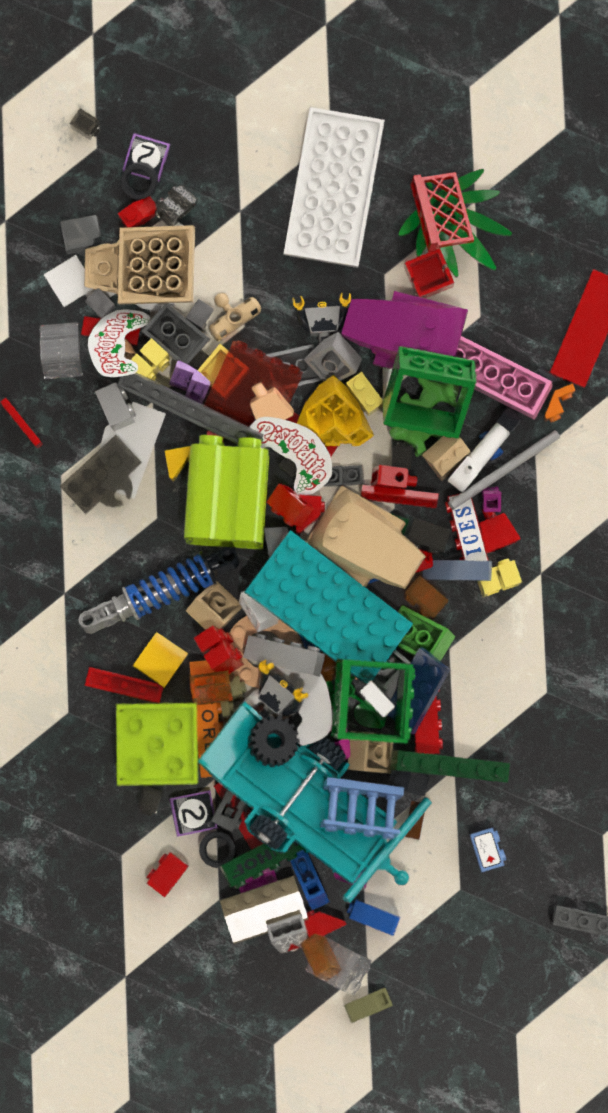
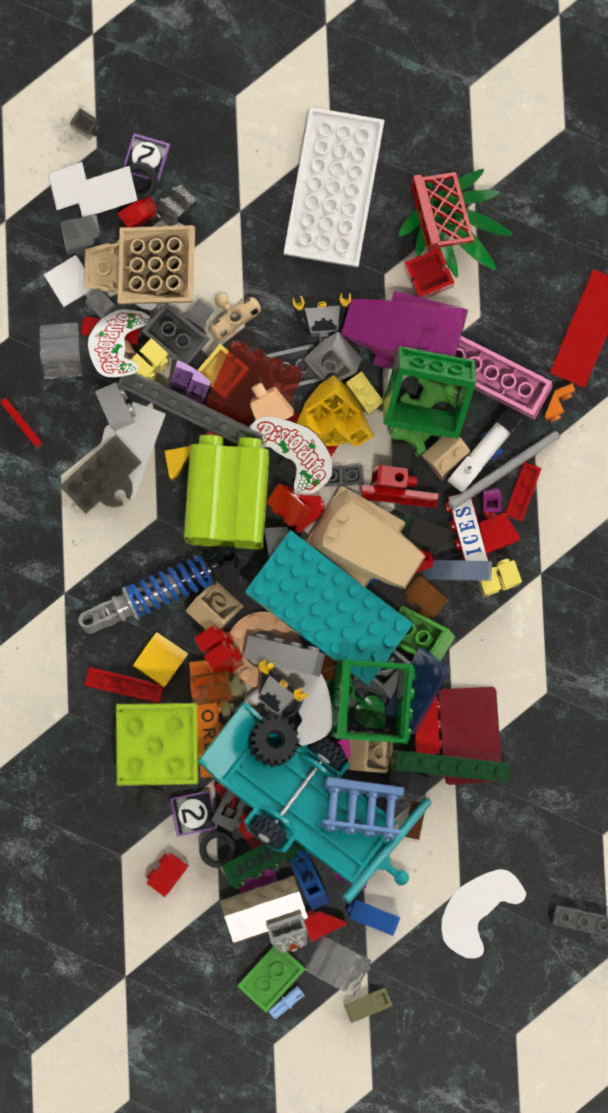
white brick [239,591,279,632] -> none
clear orange brick [300,933,342,981] -> none
white sticker [360,681,395,717] -> none
brick [470,828,506,872] -> none
none -> white sticker [48,162,137,217]
none -> bright green plate [238,946,305,1012]
none -> light blue axle [269,986,305,1019]
none -> dark red sticker [439,686,501,785]
none -> white sticker [441,869,526,958]
none -> red tile [505,462,542,522]

